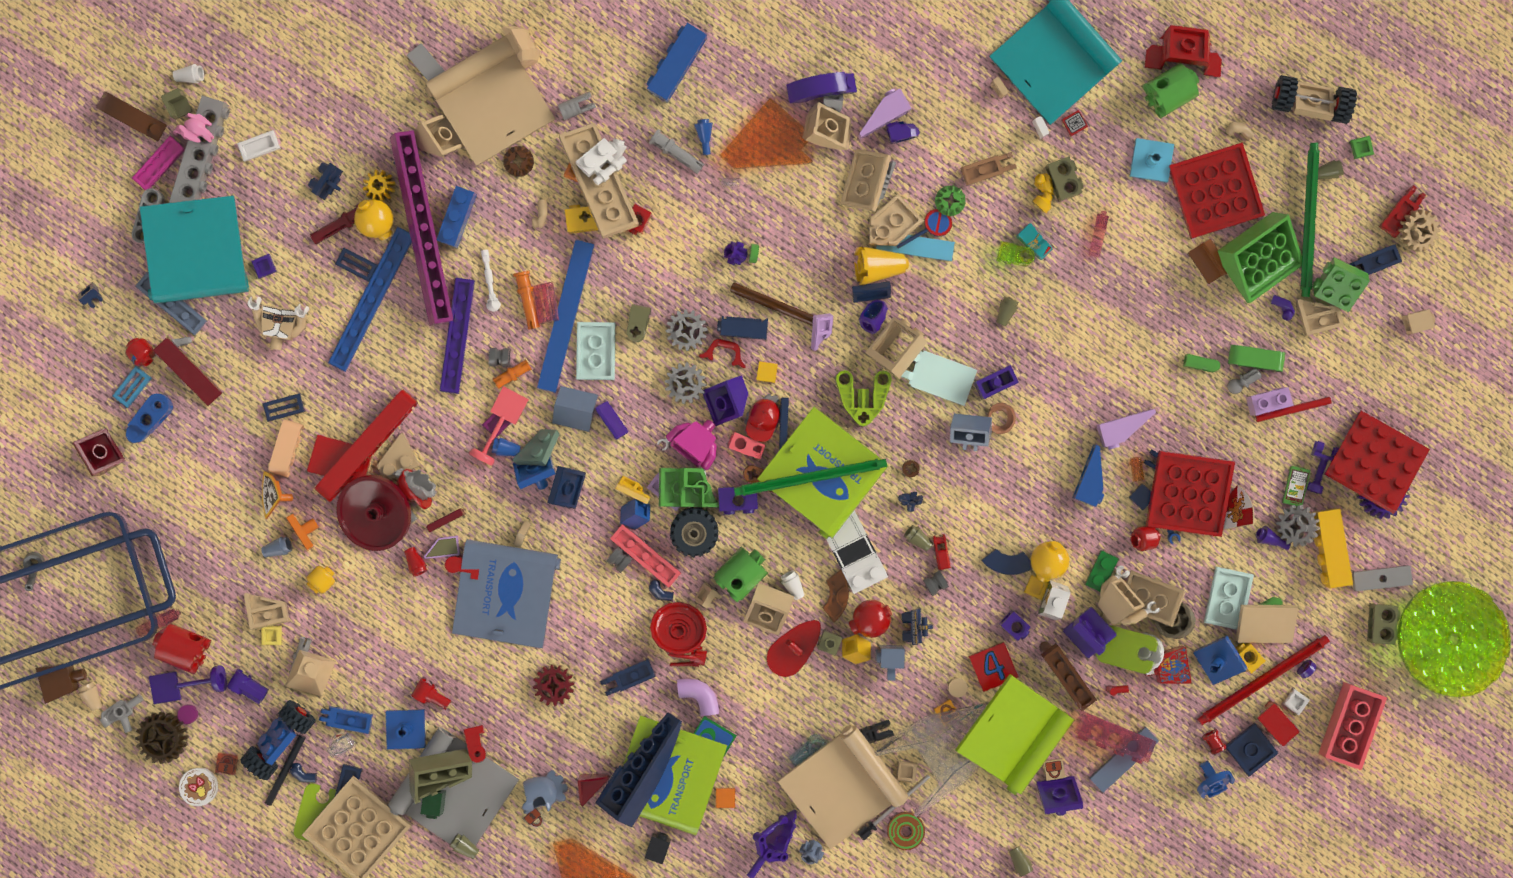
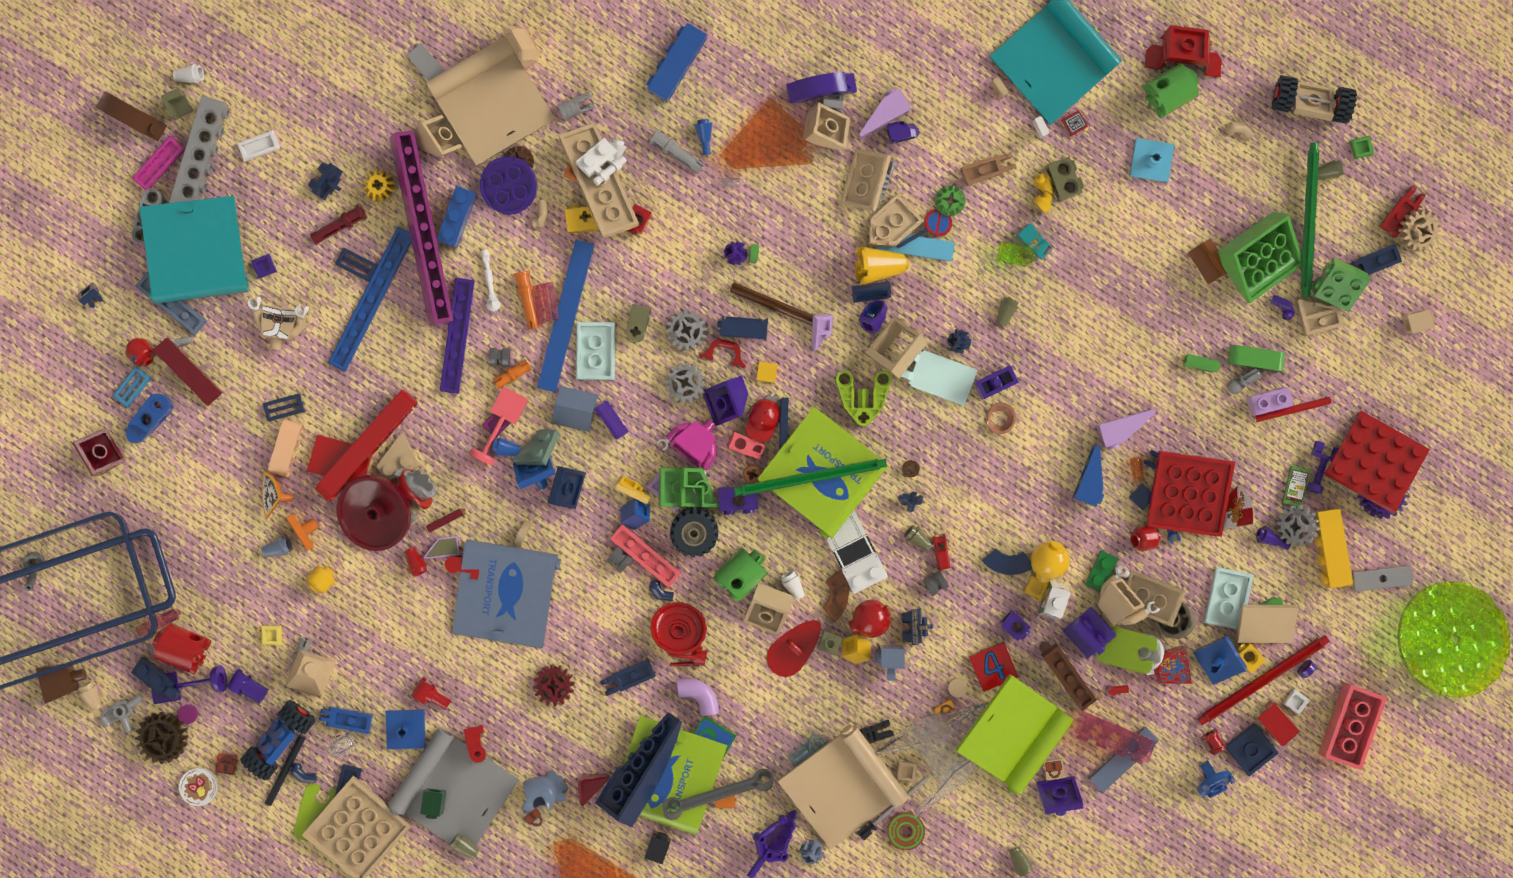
bright pink piece [173,113,214,143] -> none
tan wing [244,593,290,630] -> none
yellow brick [354,199,394,241] -> none
olive wedge [409,749,472,804] -> none
tan tile [694,583,721,609] -> none
sand blue brick [950,413,992,451] -> none
clear pink piece [1089,211,1109,258] -> none
red plate [1169,142,1266,239] -> none
olive brick [1367,603,1400,645] -> none
none -> dark blue hinge [131,657,181,699]
none -> dark purple tile [480,156,538,215]
none -> dark grey piece [662,769,773,820]
none -> dark blue gear [947,329,971,354]

